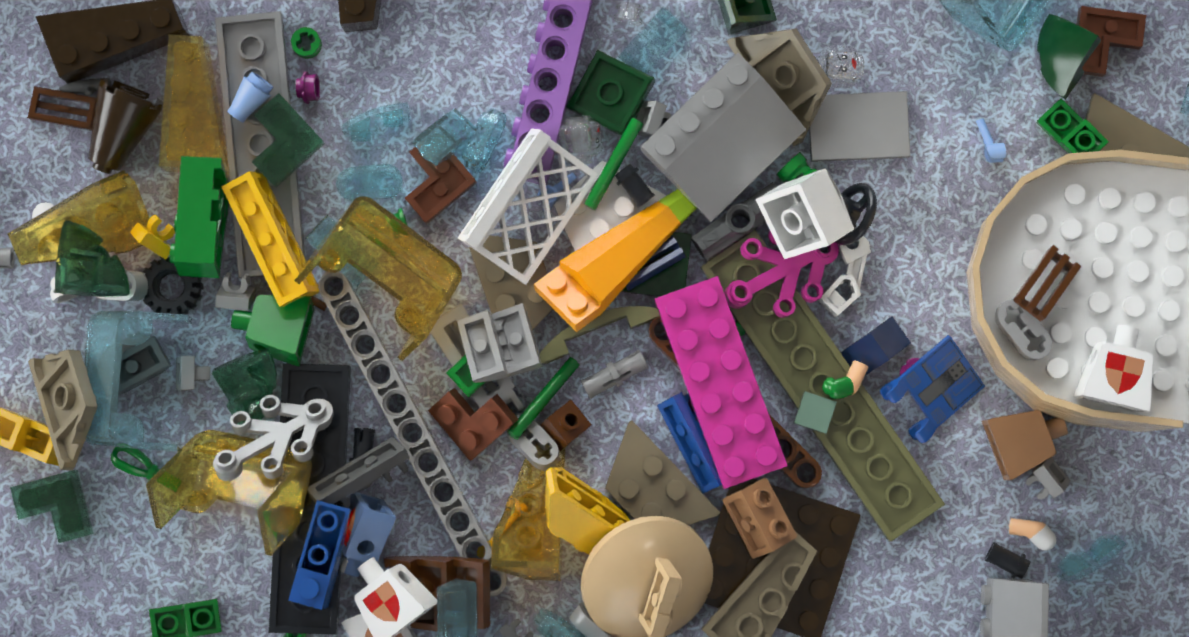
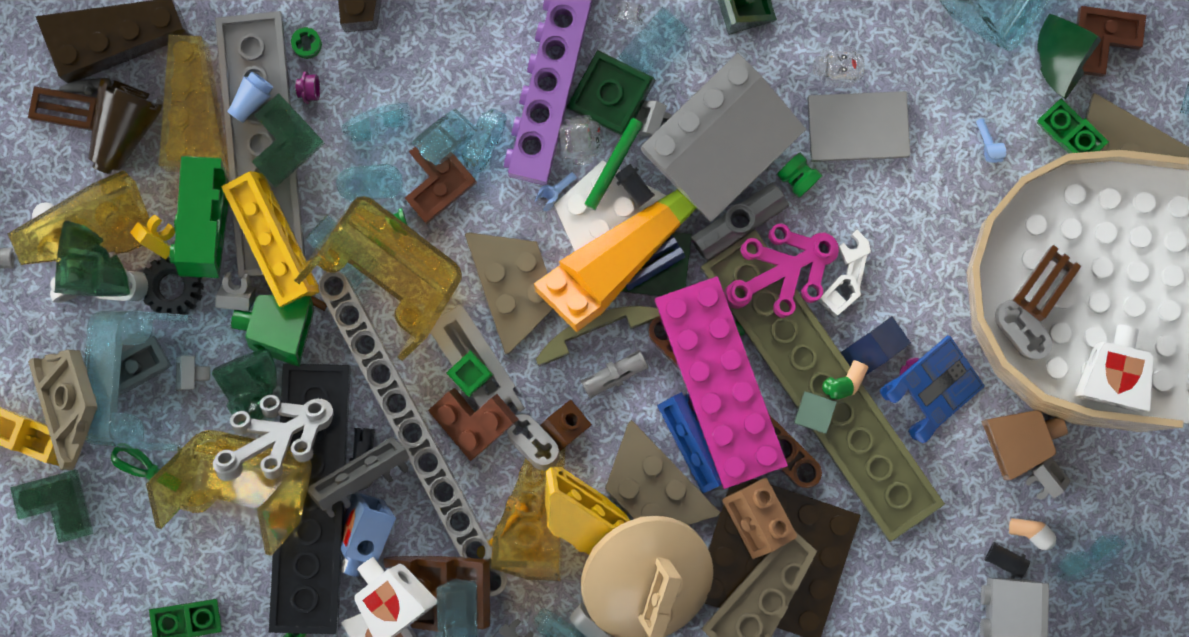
blue slope [288,500,351,610] -> none
white fence [457,129,599,285] -> none
light grey slope [457,303,543,383] -> none
green bar [507,357,580,440] -> none
dark tan wing [726,28,832,146] -> none
white piece [756,168,877,259] -> none

